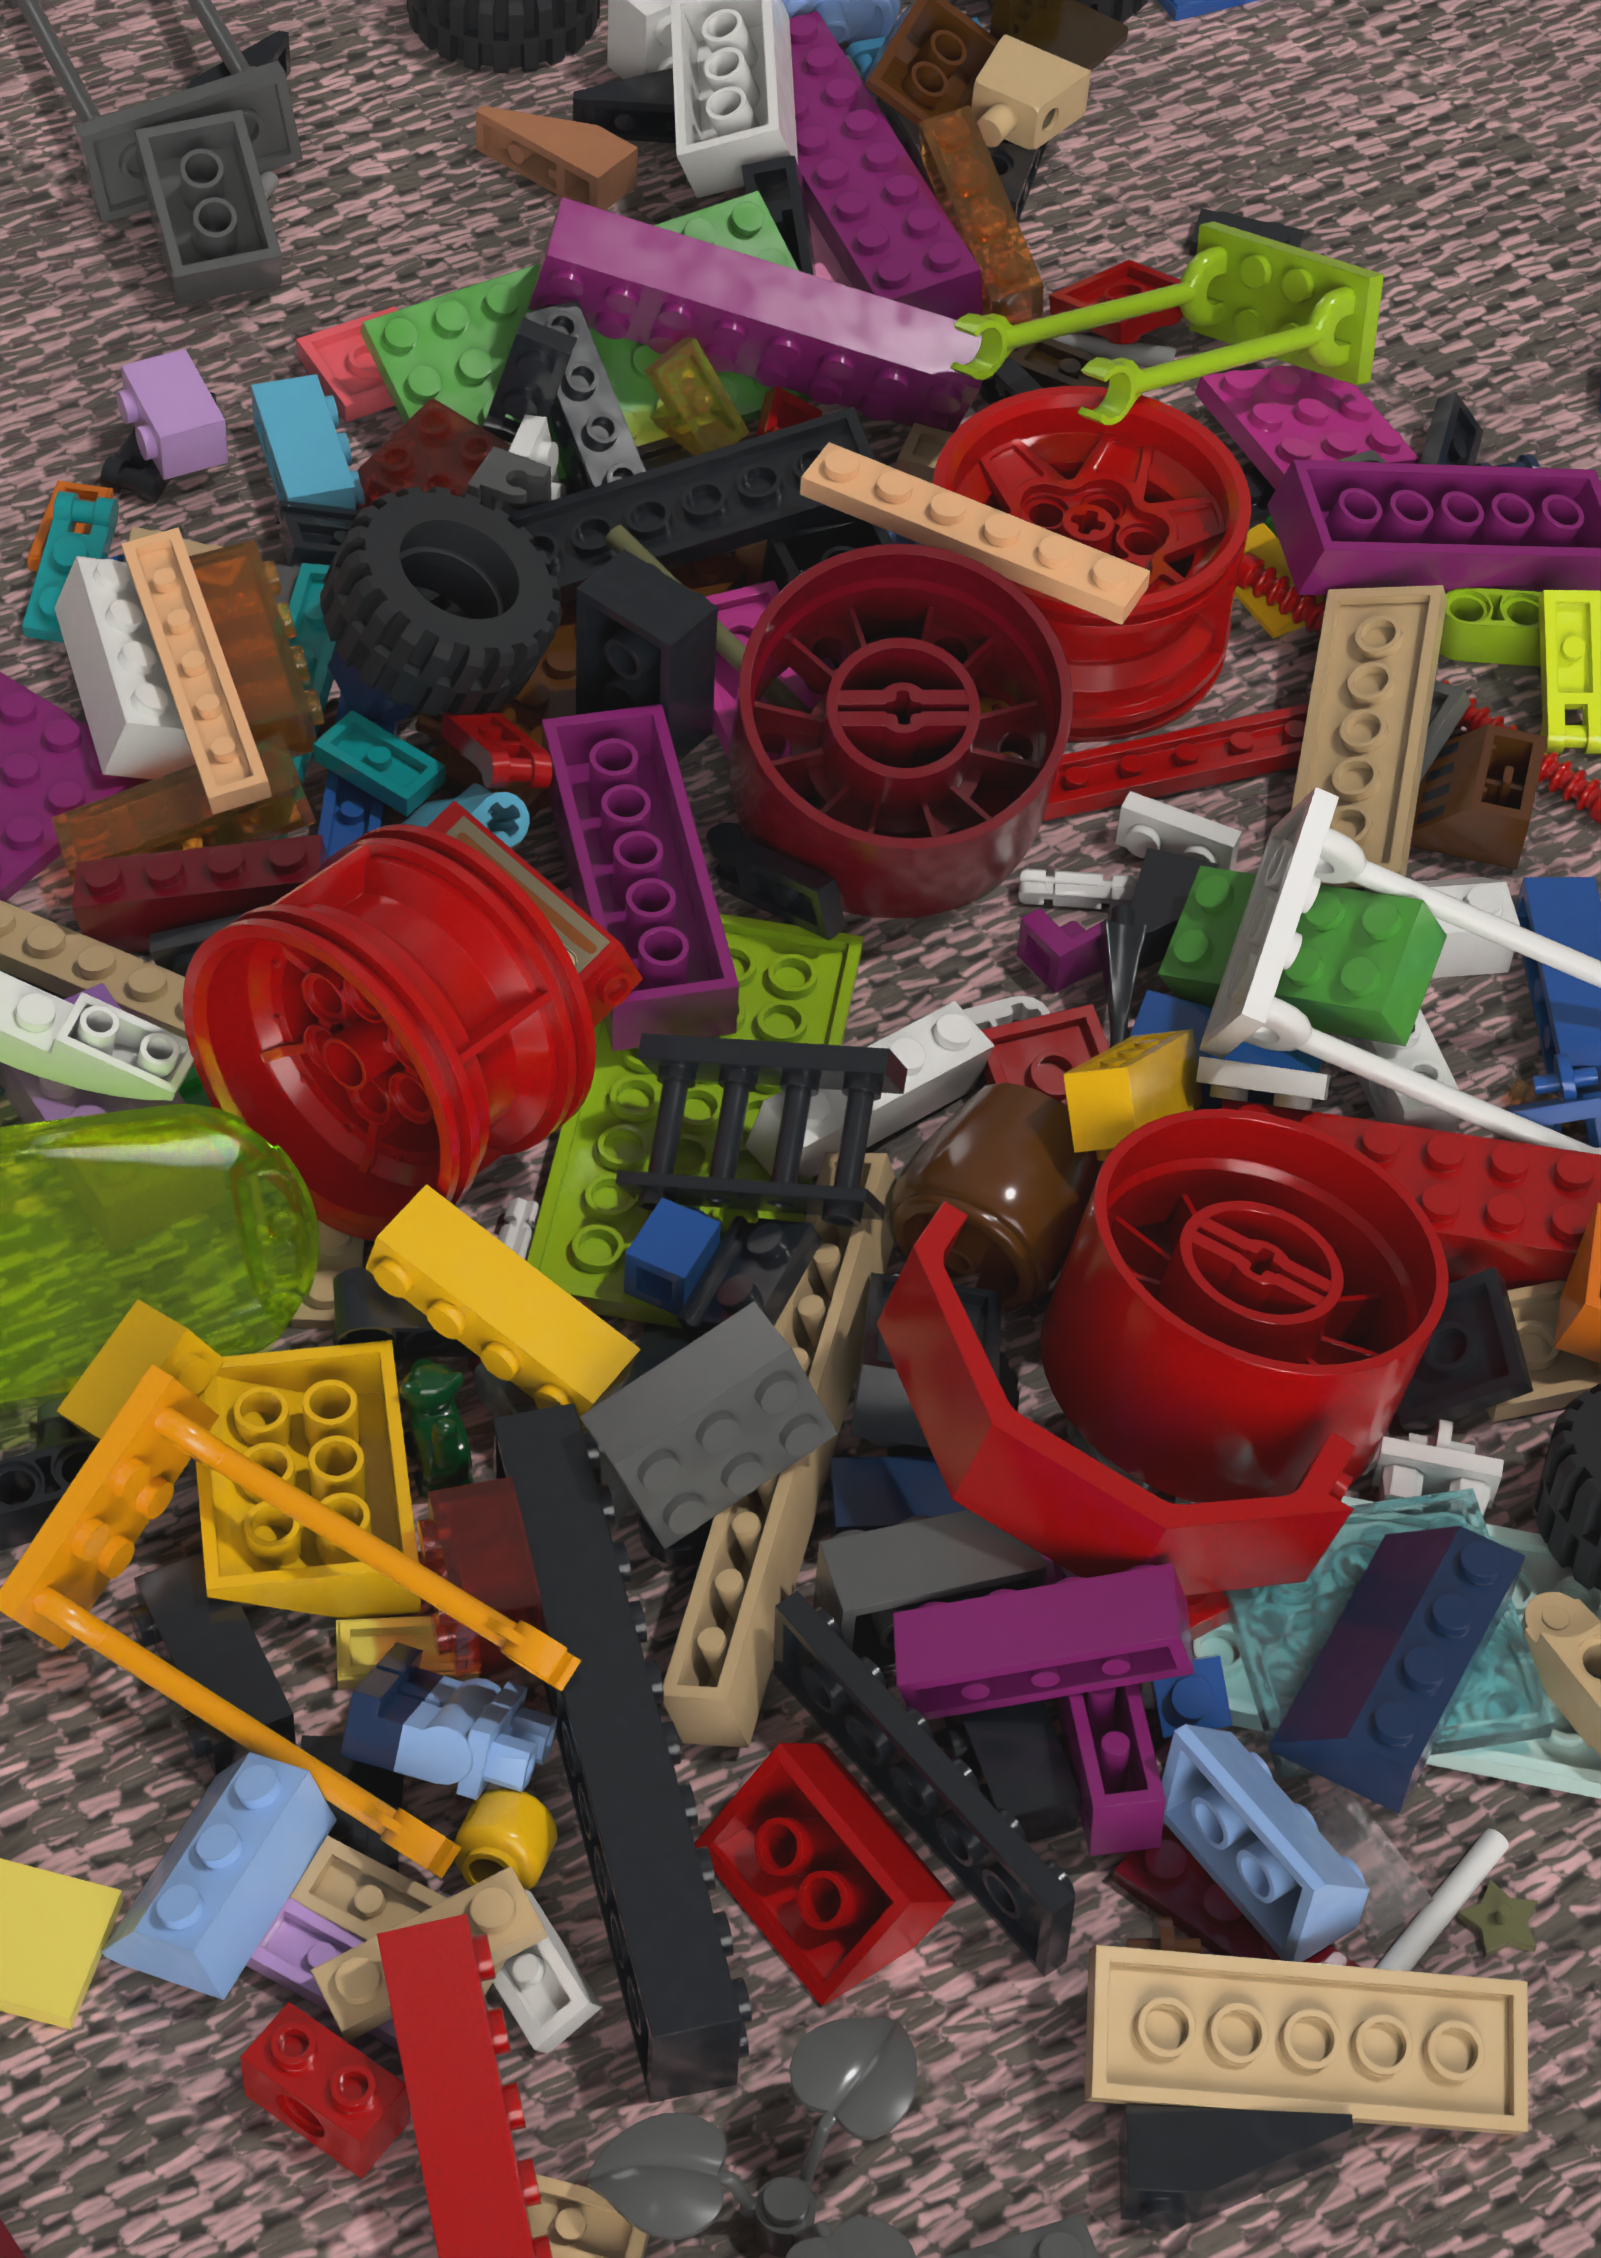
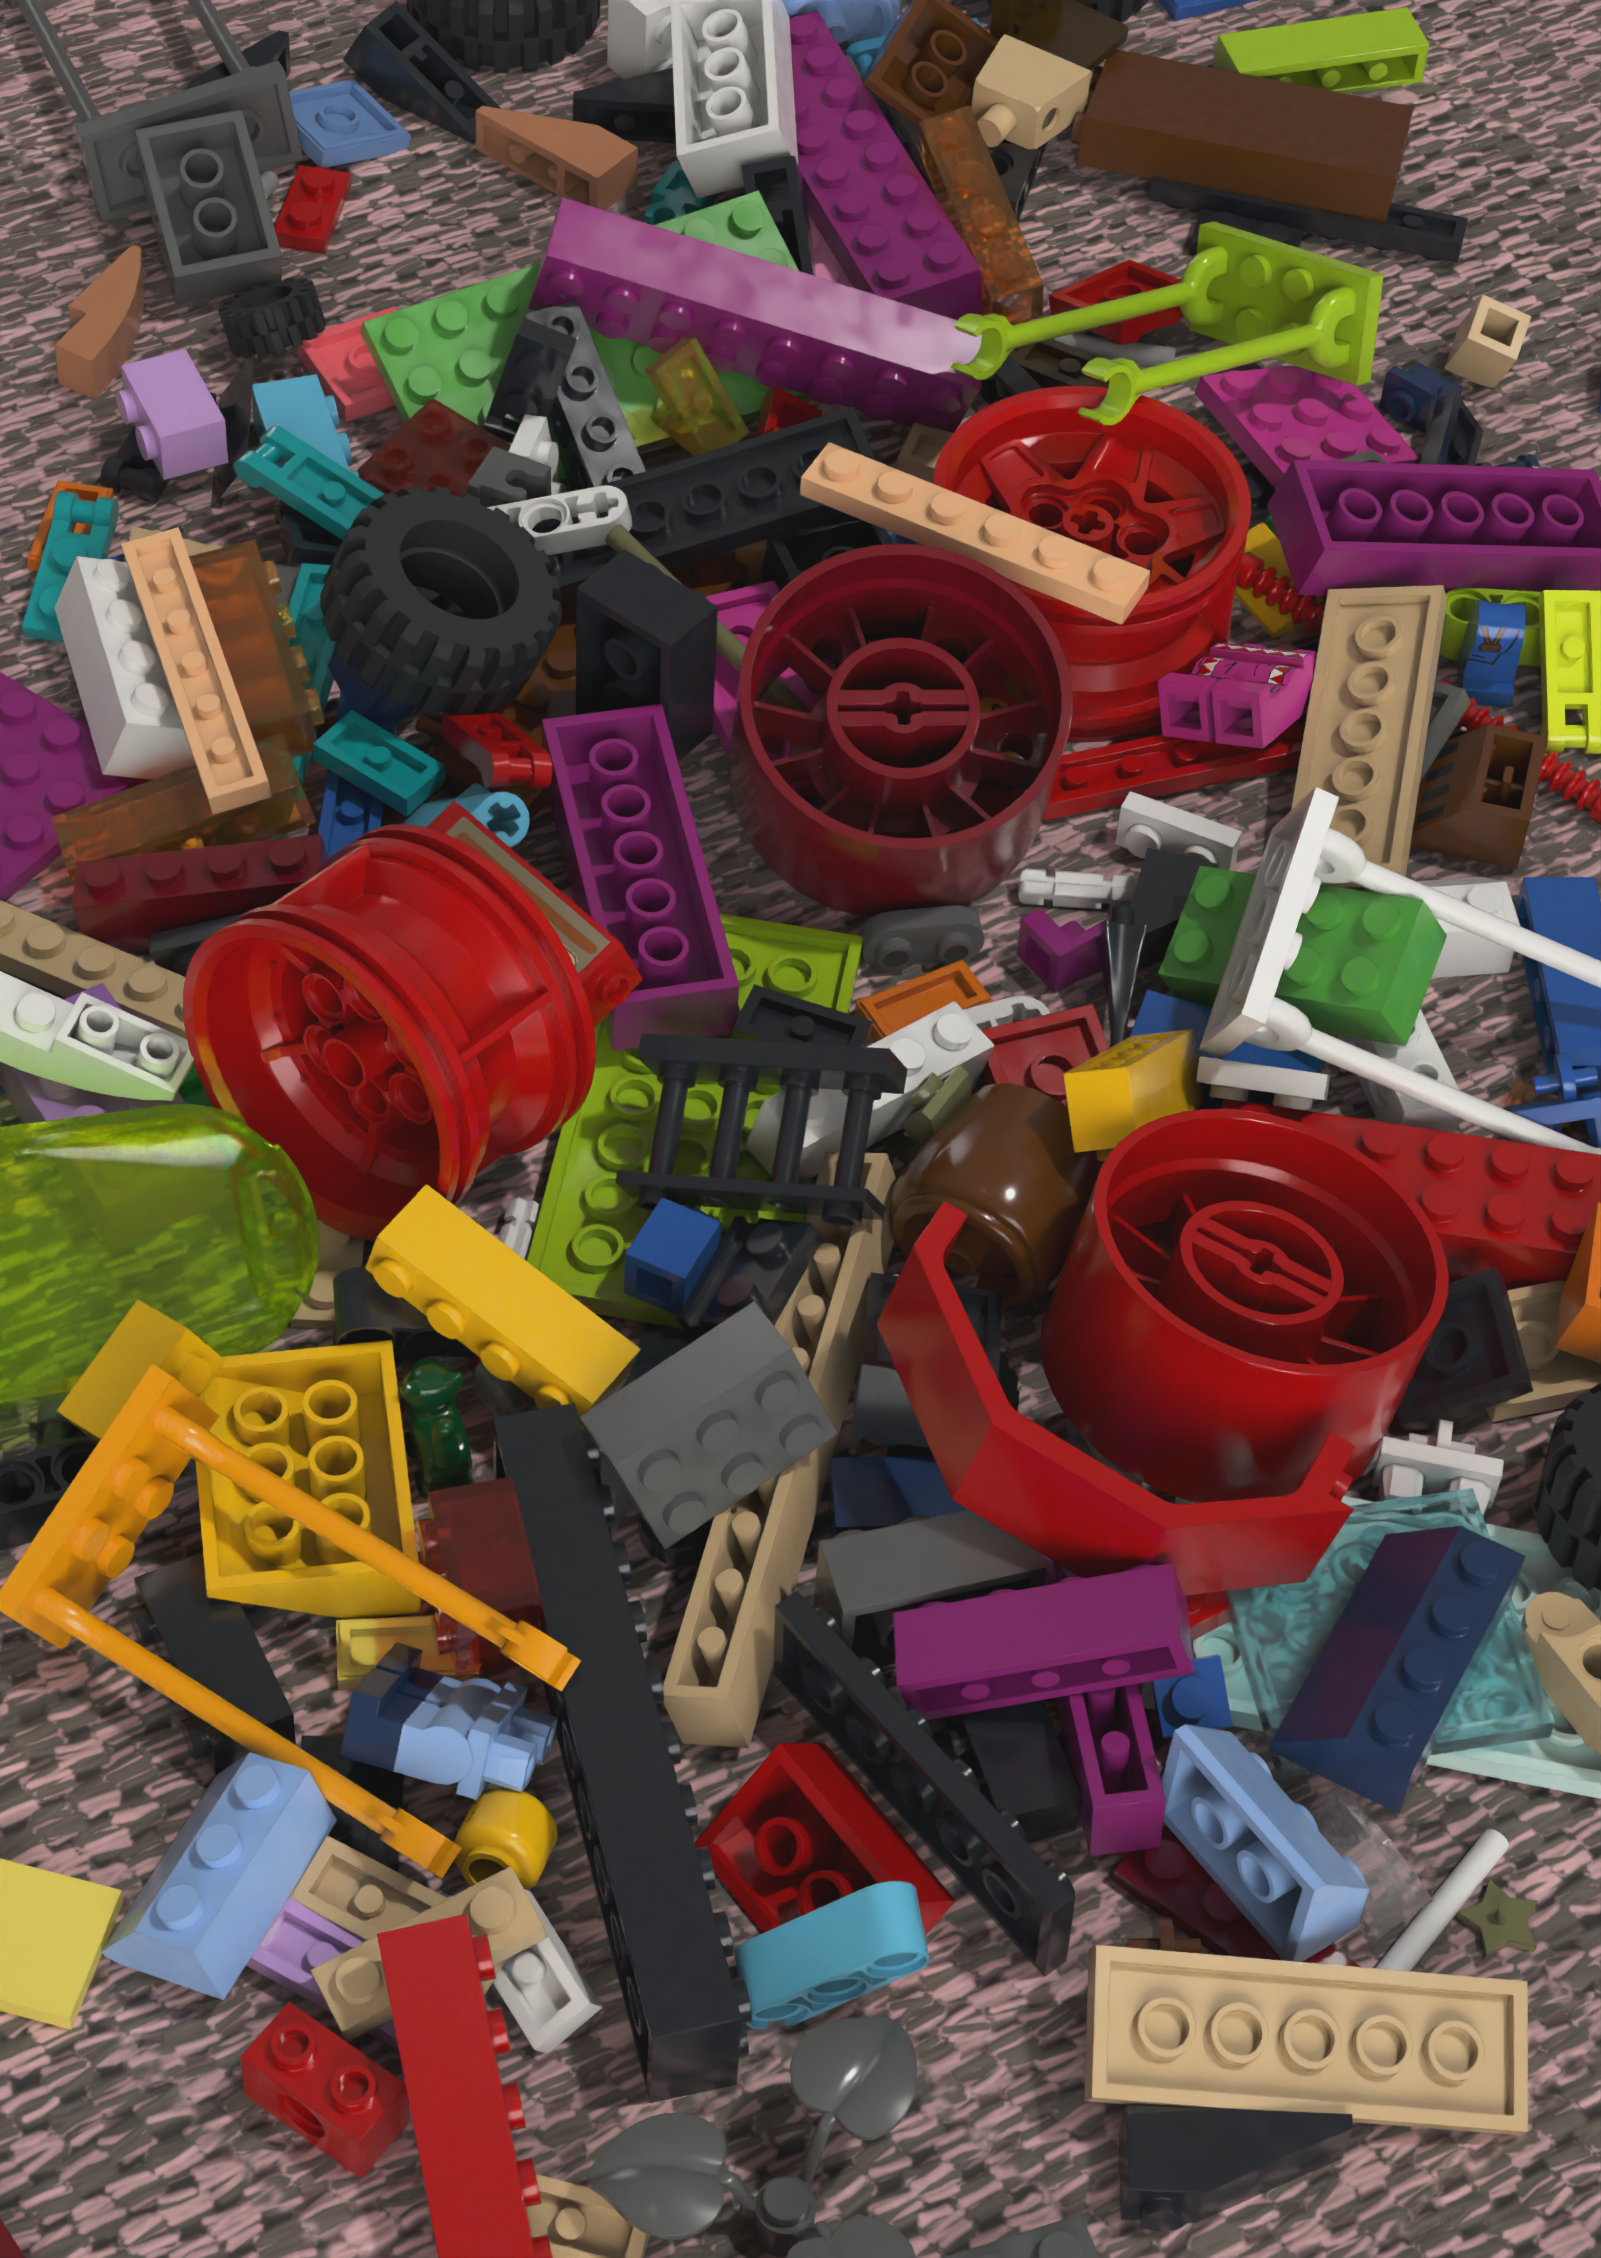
black plate [706,822,846,940] -> none
none -> nougat slope [54,244,145,400]
none -> black sticker [211,353,255,508]
none -> black tyre [218,277,327,358]
none -> teal plate [234,425,385,540]
none -> red plate [275,165,351,254]
none -> medium blue tile [289,79,411,168]
none -> black slope [343,1,501,144]
none -> white beam [487,485,632,556]
none -> teal plate [644,161,721,225]
none -> black plate [731,984,873,1047]
none -> medium azure beam [734,1881,930,2029]
none -> orange tile [855,959,994,1042]
none -> dark grey plate [859,905,984,972]
none -> olive slope [898,1065,972,1163]
none -> reddish brown brick [1071,49,1414,223]
none -> black plate [1148,175,1468,263]
none -> dark pink hips [1158,642,1317,749]
none -> lime brick [1213,7,1430,94]
none -> dark blue bracket [1379,362,1463,432]
none -> tan brick [1444,294,1532,388]
none -> blue leg [1457,600,1526,707]

